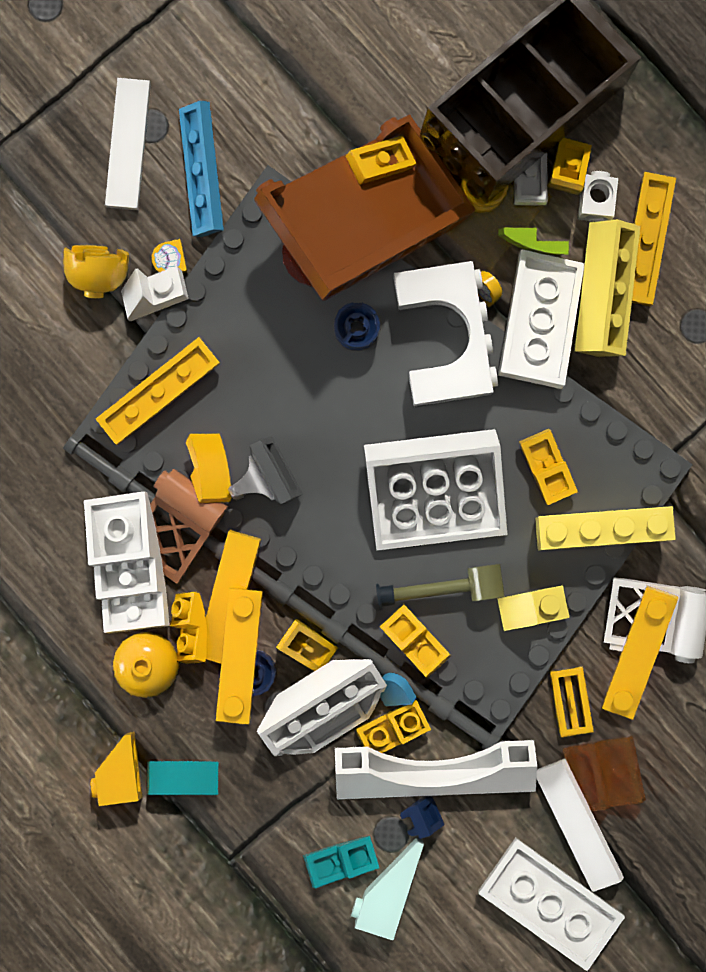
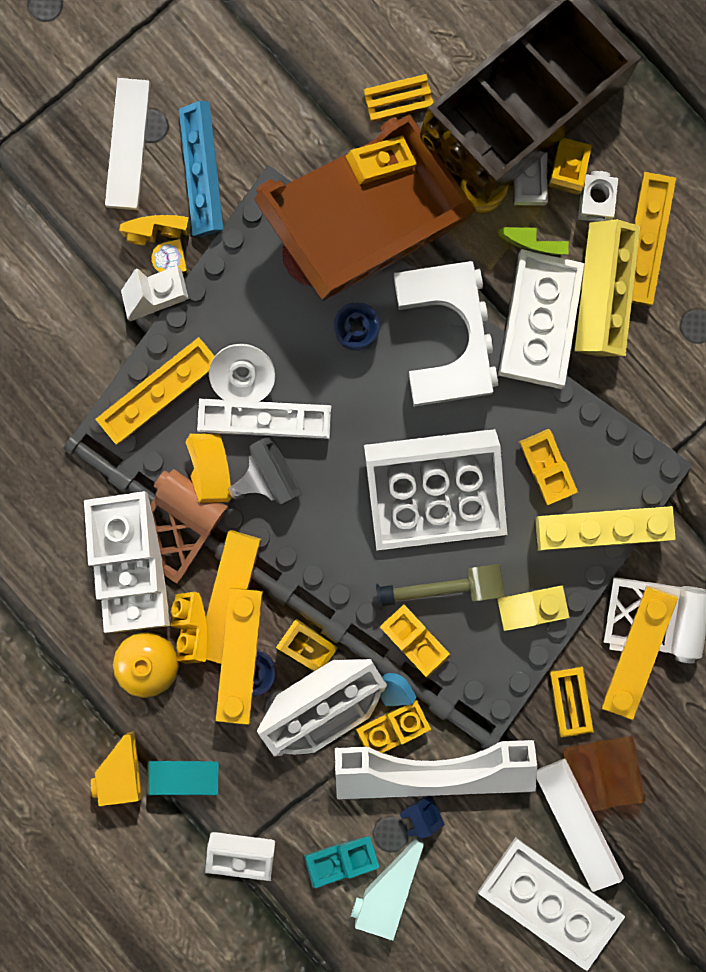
yellow cylinder [63,245,129,298] -> none
yellow tile [477,271,502,308] -> none
none -> yellow slope [119,215,191,245]
none -> white plate [197,399,331,439]
none -> white slope [205,832,275,881]
none -> white dish [209,344,275,402]
none -> yellow tile [364,74,434,123]

